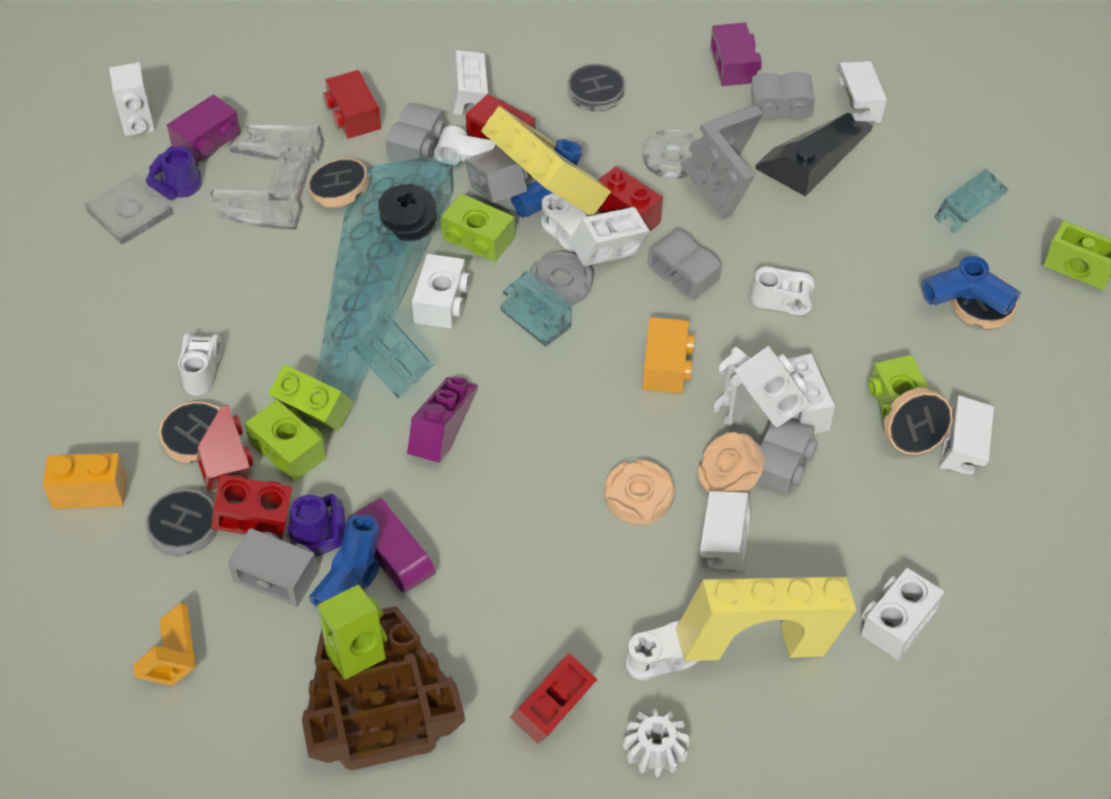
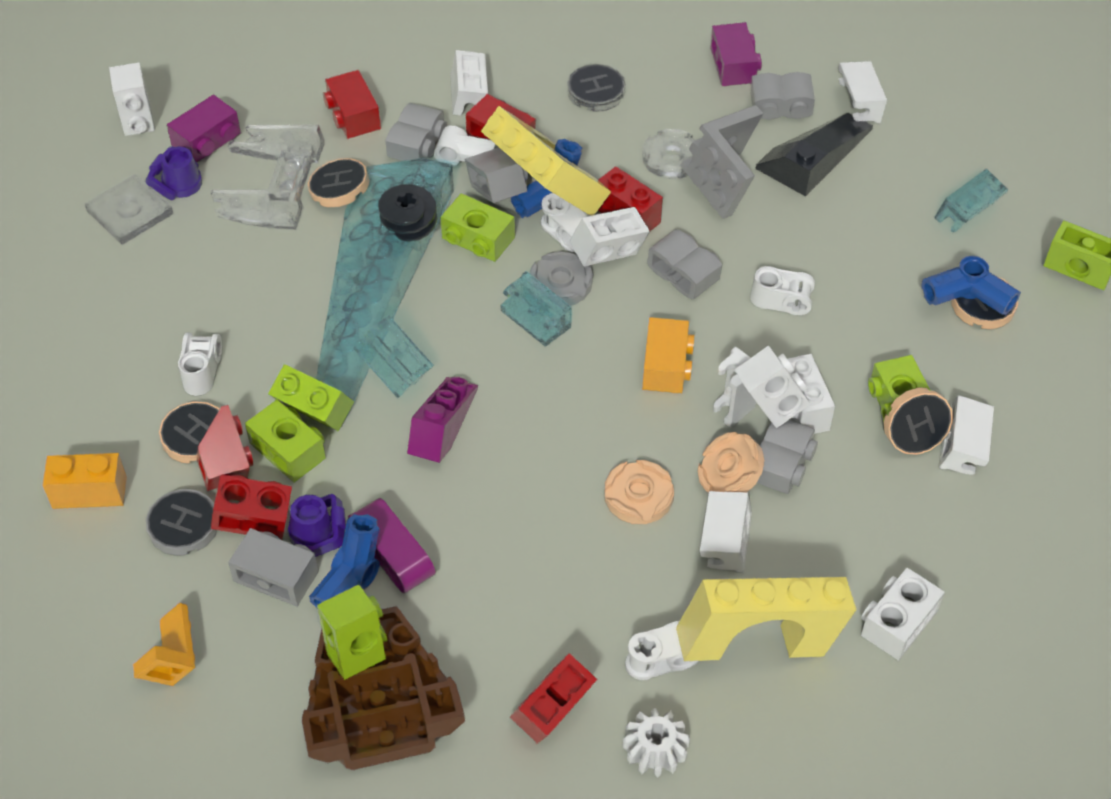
white brick [412,254,470,329] -> none

